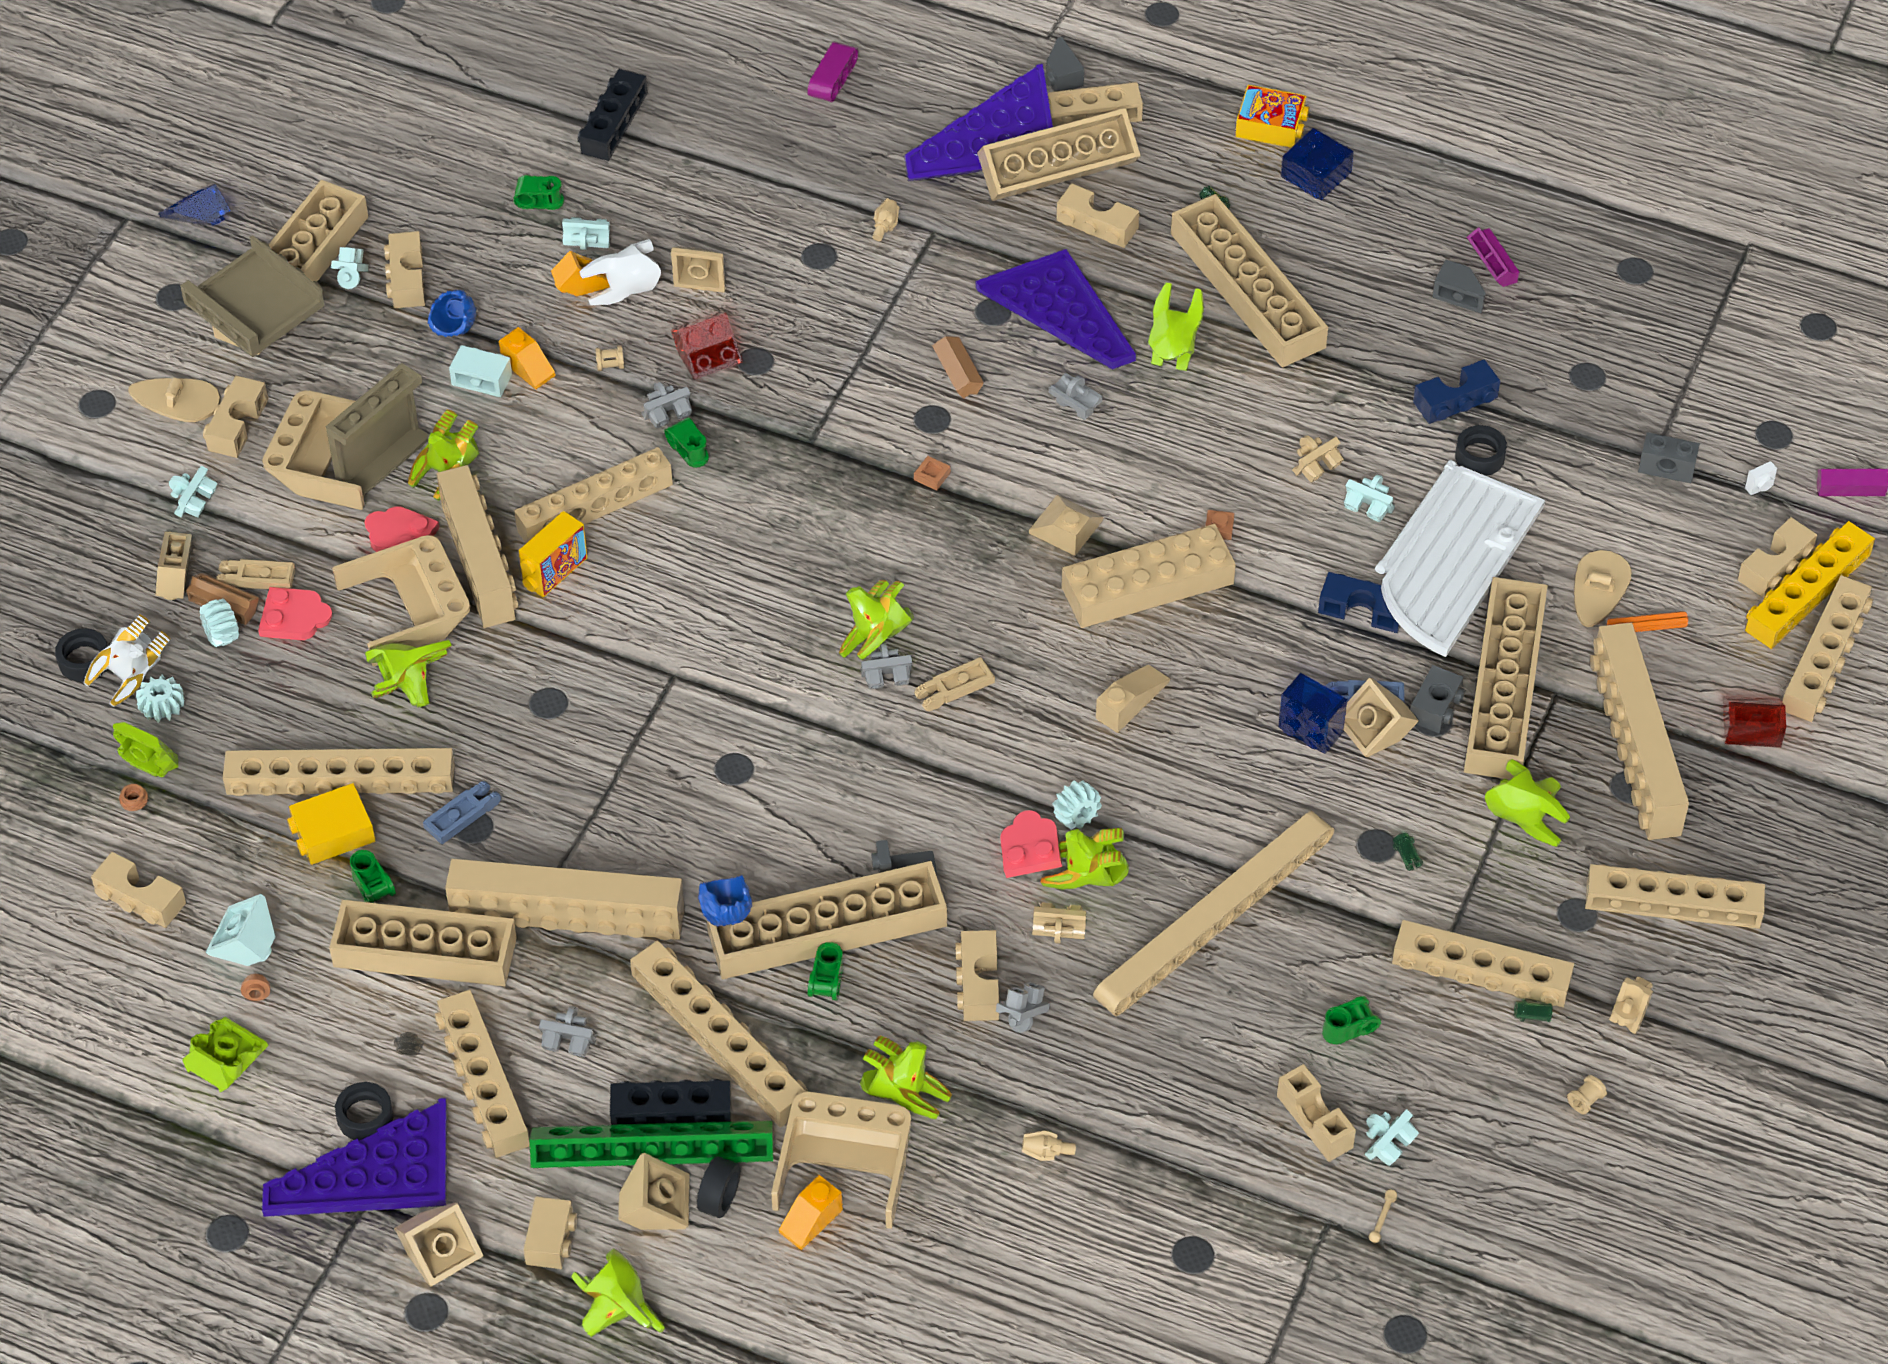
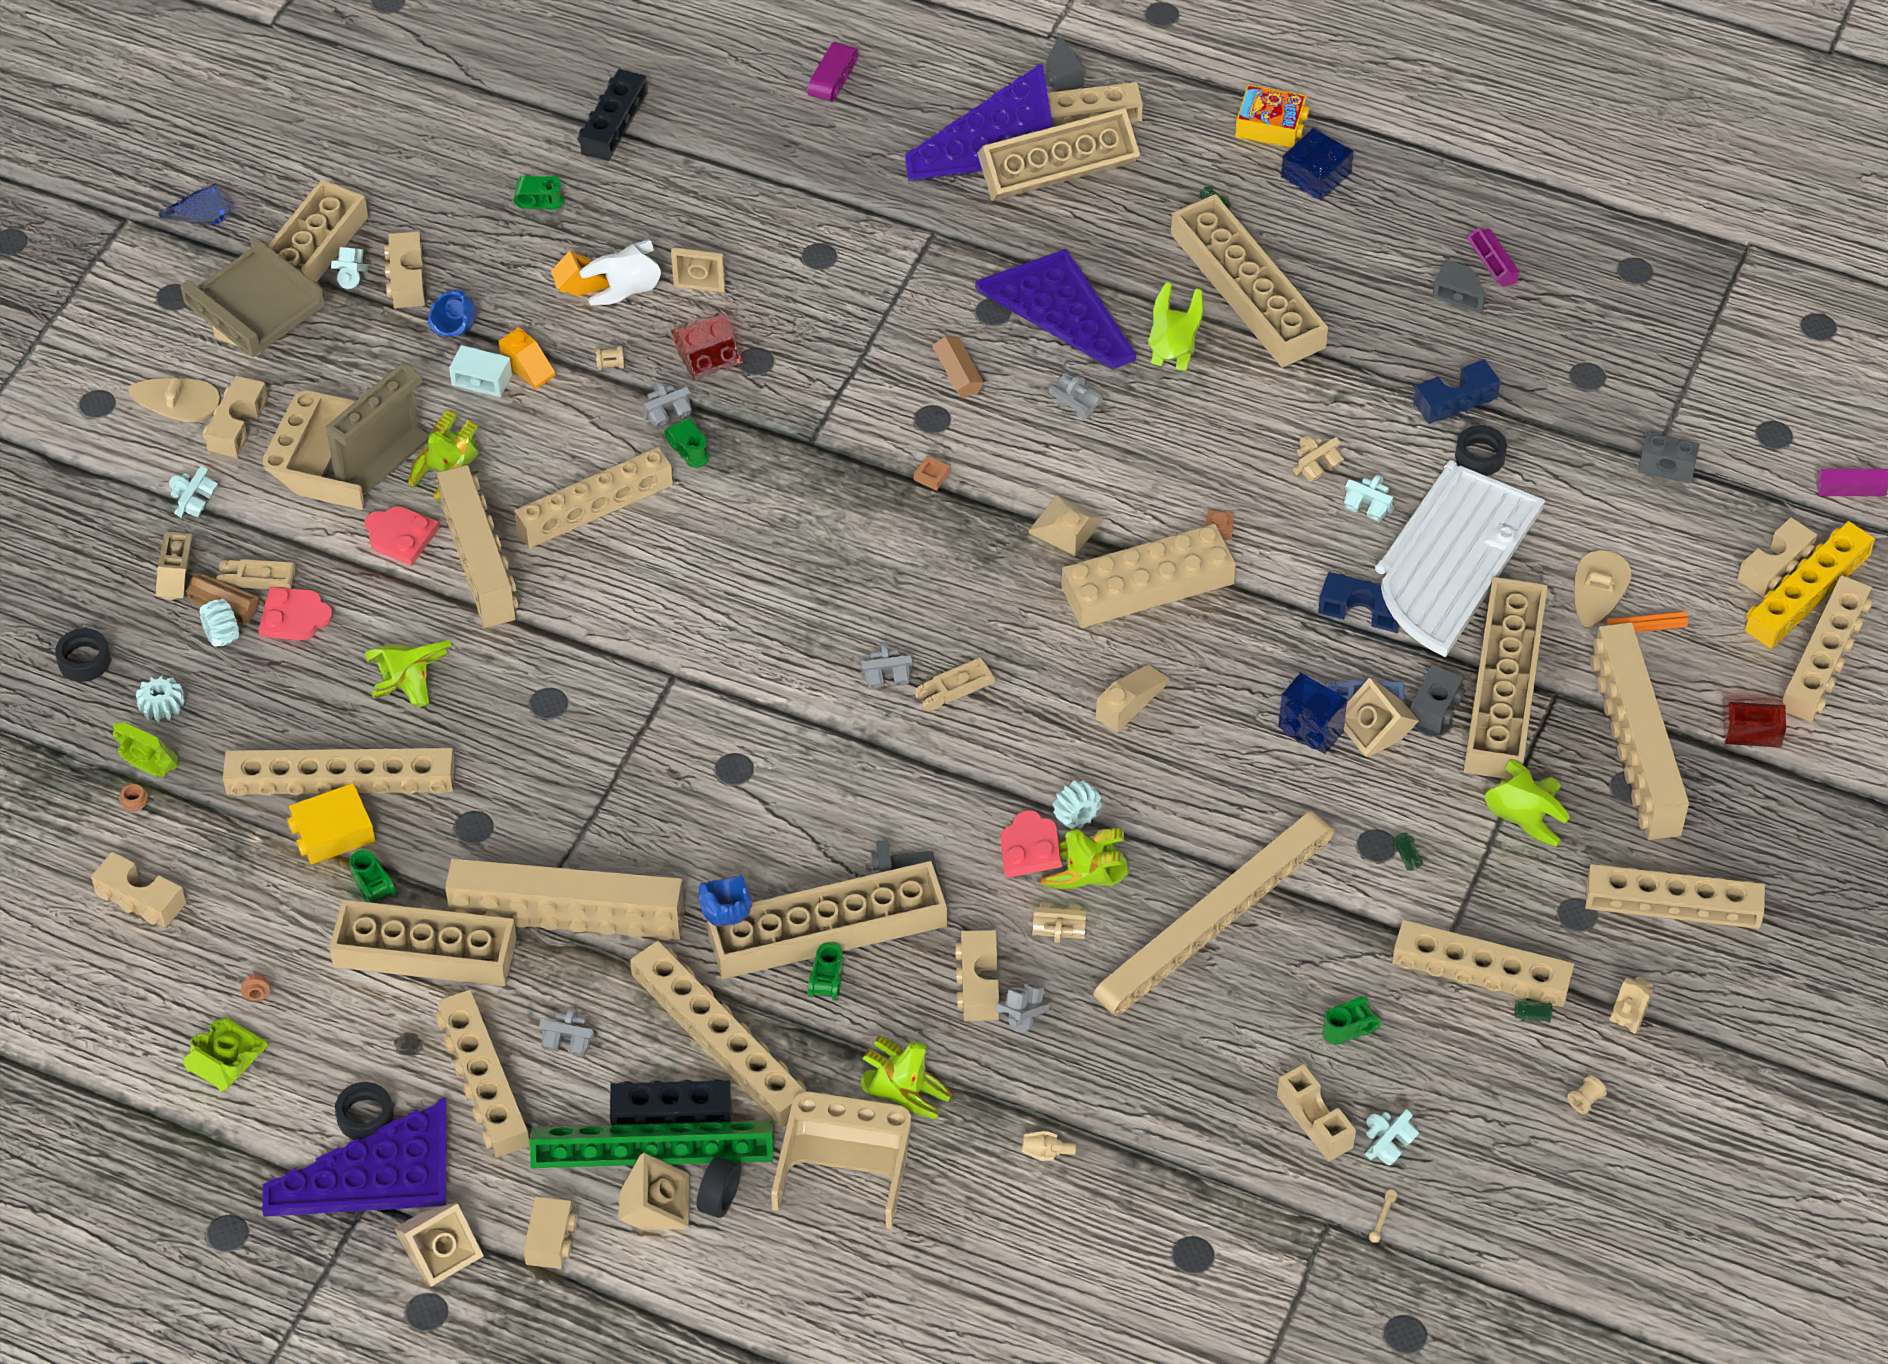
white piece [84,614,171,707] -> none
light aqua slope [205,894,275,966] -> none
tan windscreen [332,535,470,666] -> none
sand blue hinge [423,781,501,845] -> none
yellow brick [519,510,588,597] -> none
light aqua hips [562,217,610,250] -> none
lime piece [571,1248,666,1337] -> none
light orange slope [779,1175,843,1250] -> none
lime piece [839,580,914,659] -> none
tan piece [872,198,899,241] -> none
tan arch [1057,183,1139,248] -> none
white plate [1745,461,1777,495] -> none

